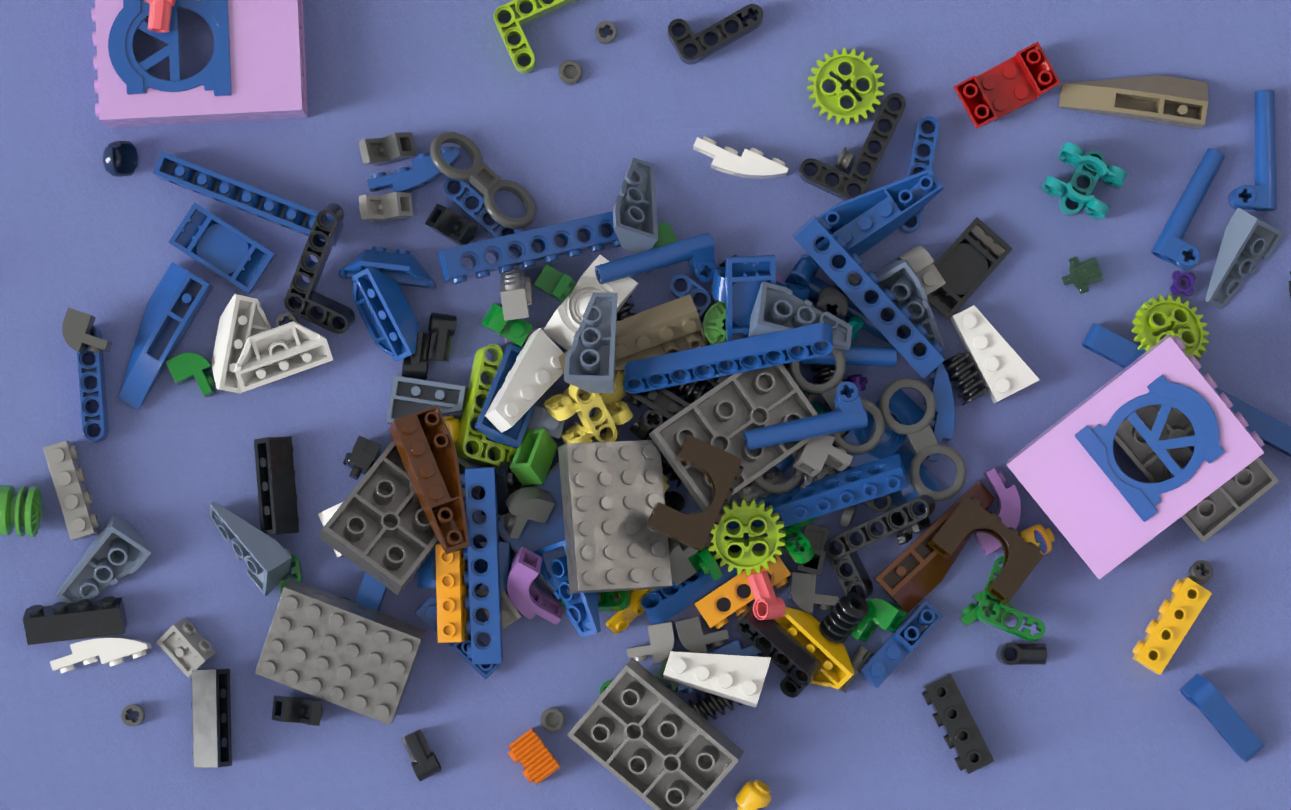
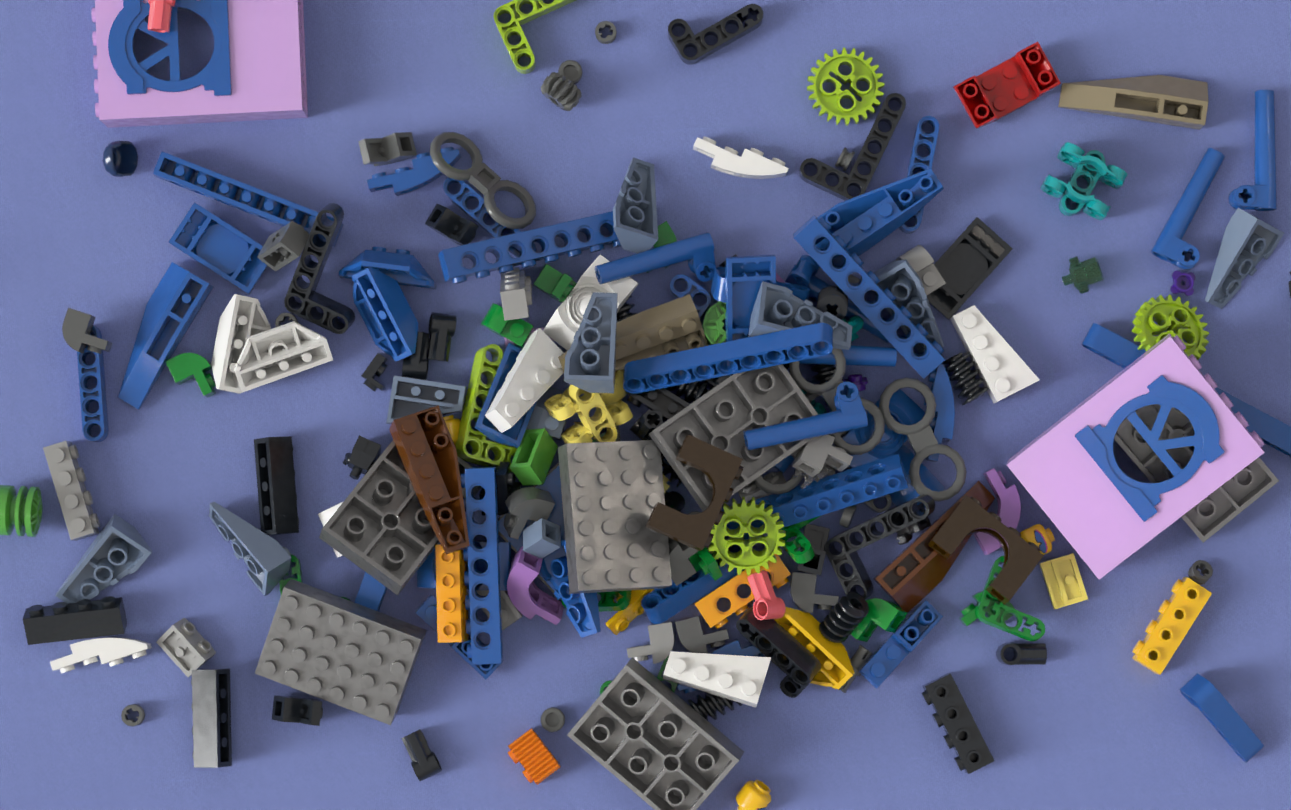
light grey brick [359,192,414,223] -> none
none -> dark grey brick [257,221,310,272]
none -> black bracket [361,353,388,391]
none -> sand blue brick [523,518,561,559]
none -> dark grey gear [541,72,582,111]
none -> light yellow plate [1039,553,1088,610]

